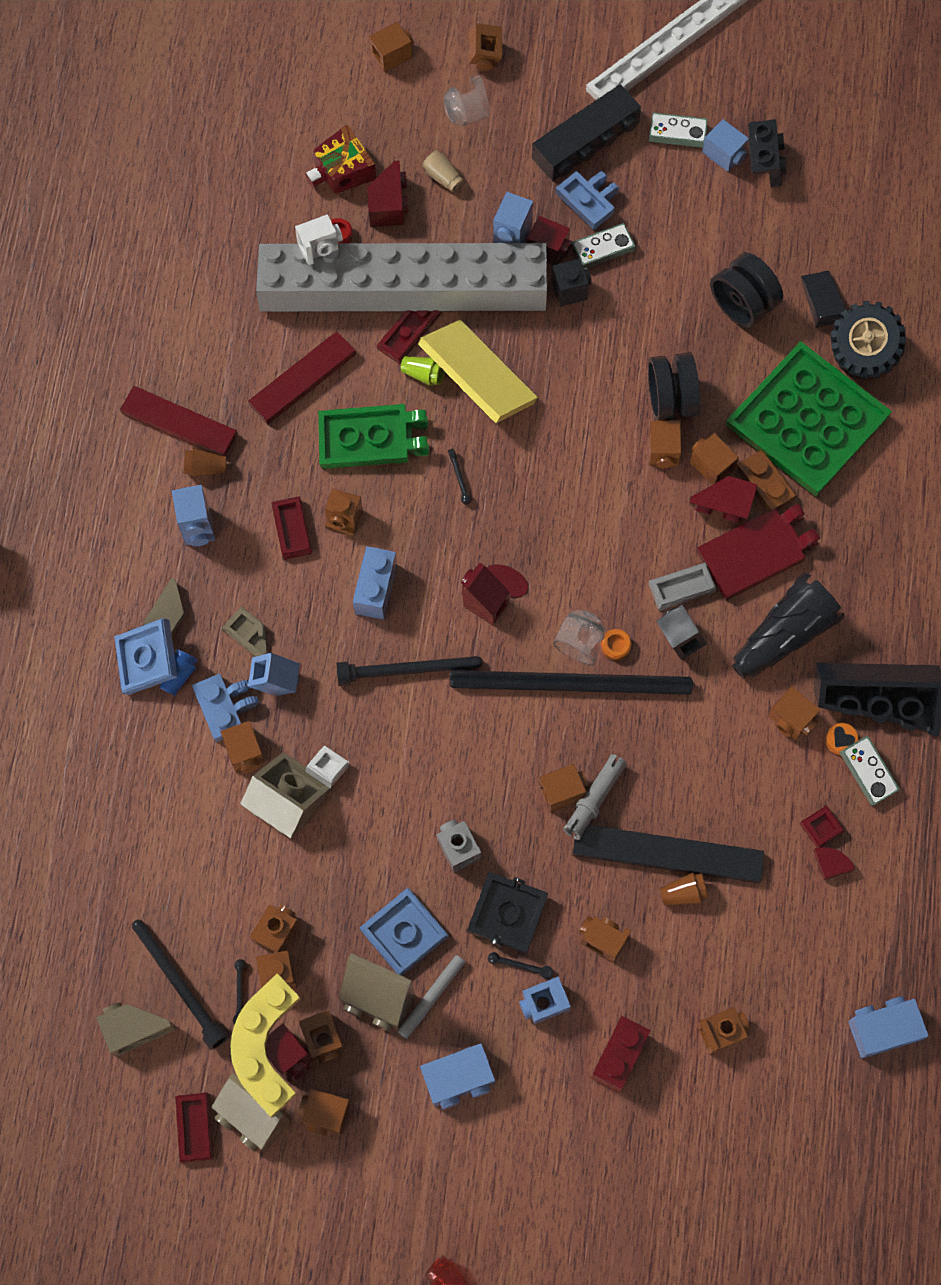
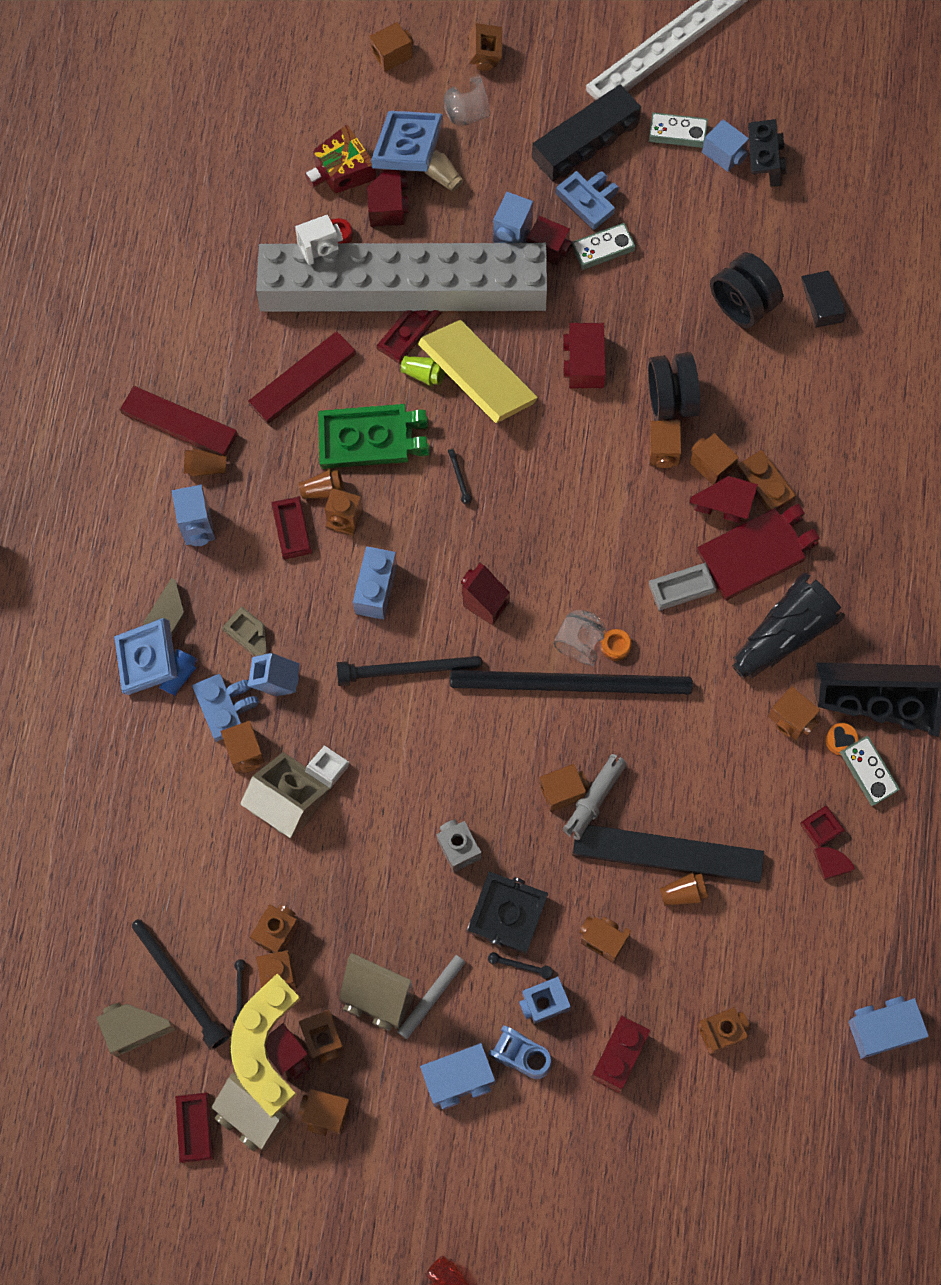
medium blue tile [359,888,449,976] -> none
dark red sticker [487,564,528,597] -> none
black brick [552,259,592,307] -> none
brick [656,605,707,660] -> none
green plate [725,341,892,497] -> none
black wheel [831,301,906,380] -> none
none -> dark orange cone [299,469,344,499]
none -> medium blue tile [371,111,443,172]
none -> medium blue piece [488,1025,552,1079]
none -> dark red brick [563,323,605,388]

